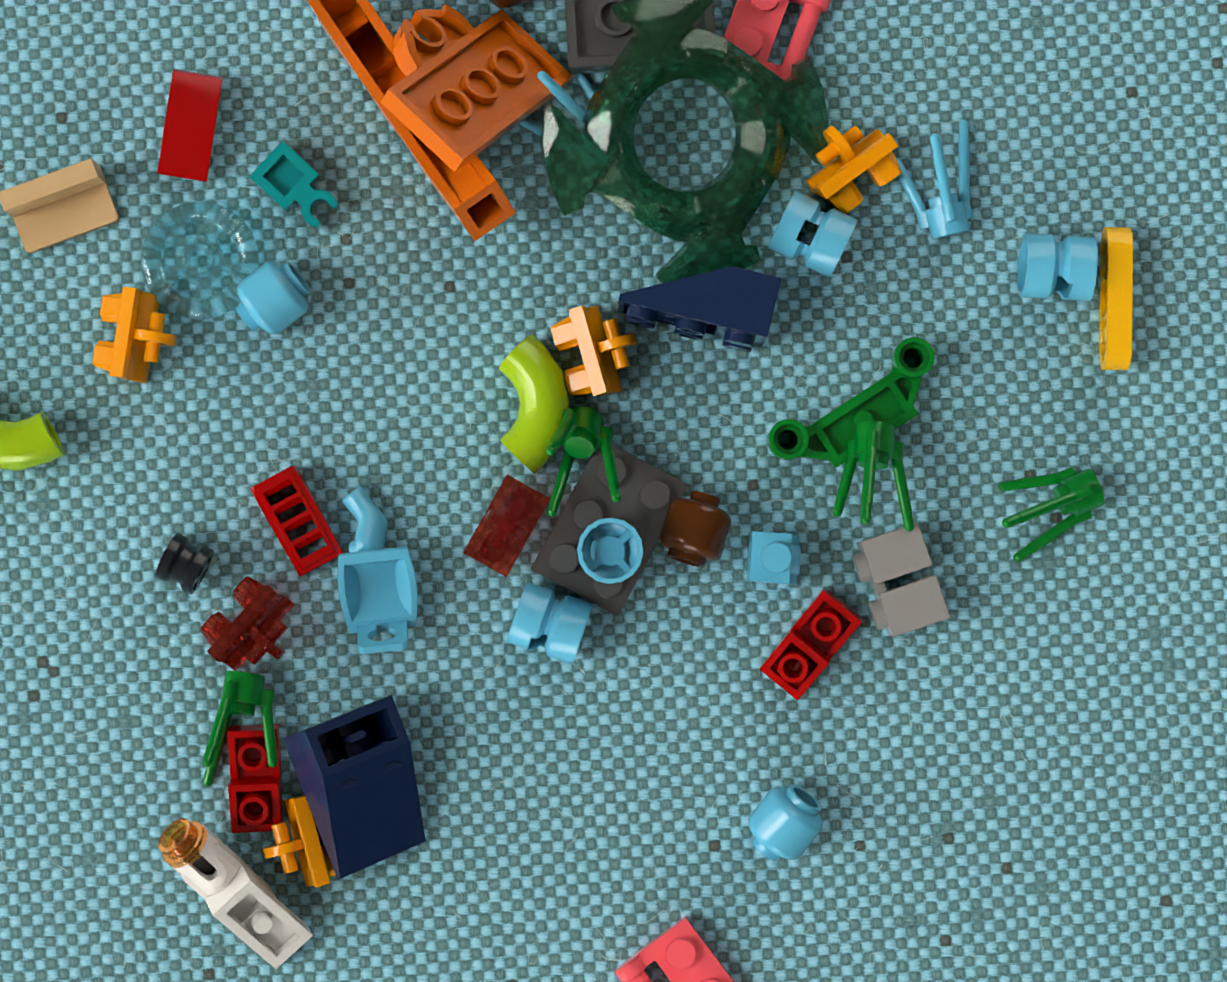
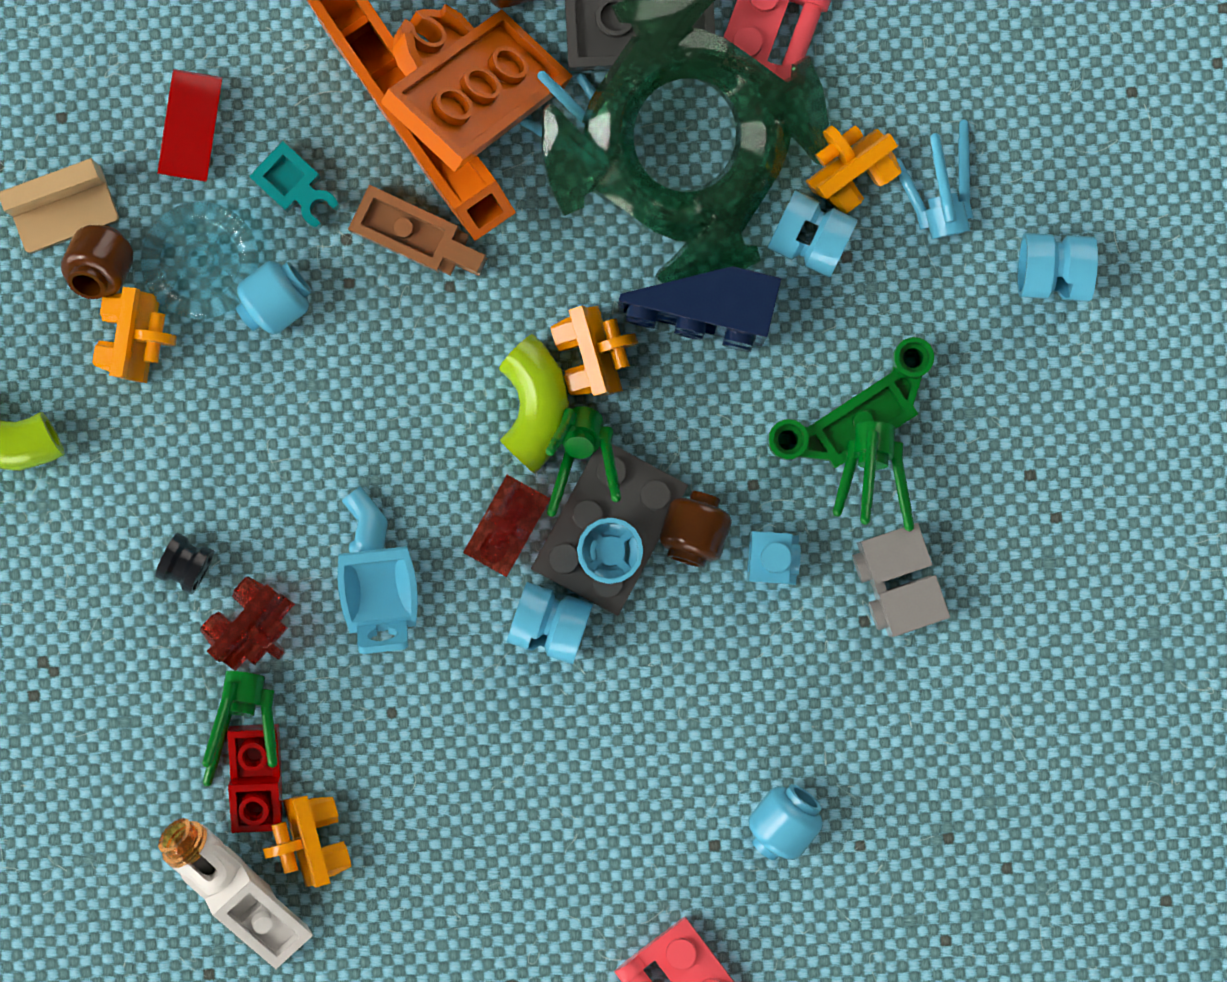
red slope [250,465,344,577] -> none
dark blue slope [282,695,426,879] -> none
red slope [759,587,863,701] -> none
green plant [998,467,1105,562] -> none
yellow beam [1099,227,1133,371] -> none
none -> reddish brown head [61,225,134,299]
none -> medium nougat hinge [348,185,488,276]

